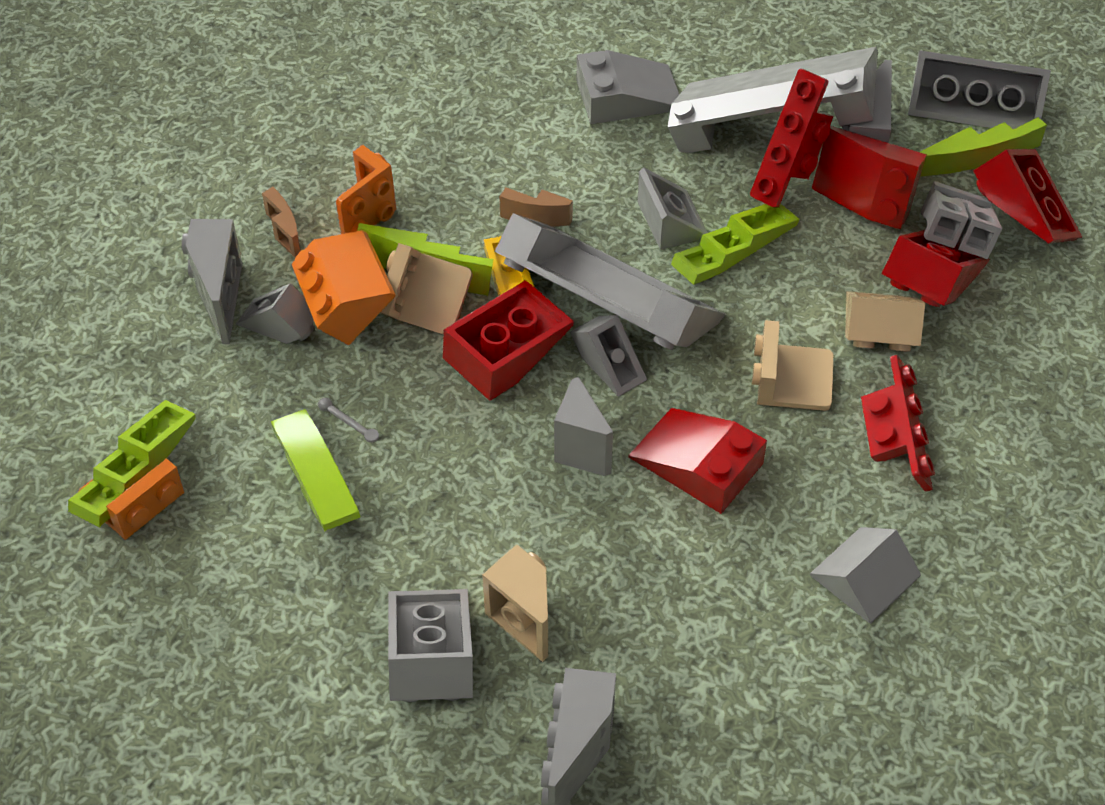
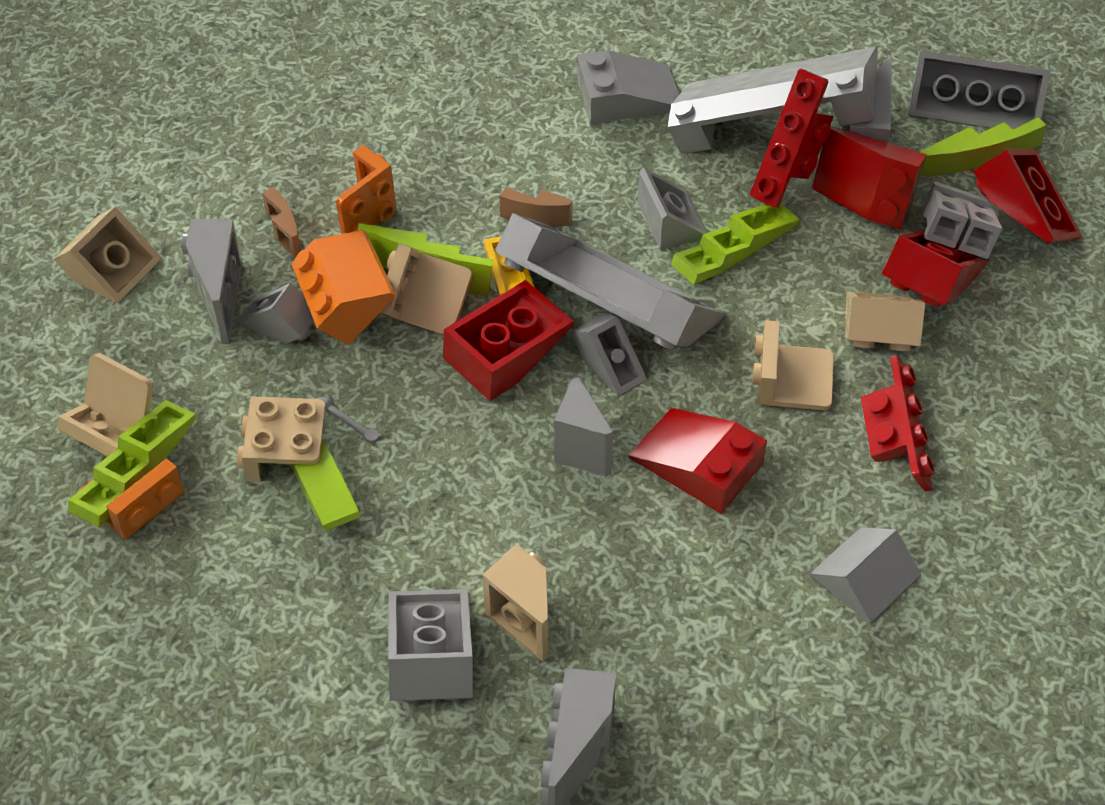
none -> tan slope [53,207,162,304]
none -> tan bracket [57,353,153,457]
none -> tan bracket [237,396,326,482]

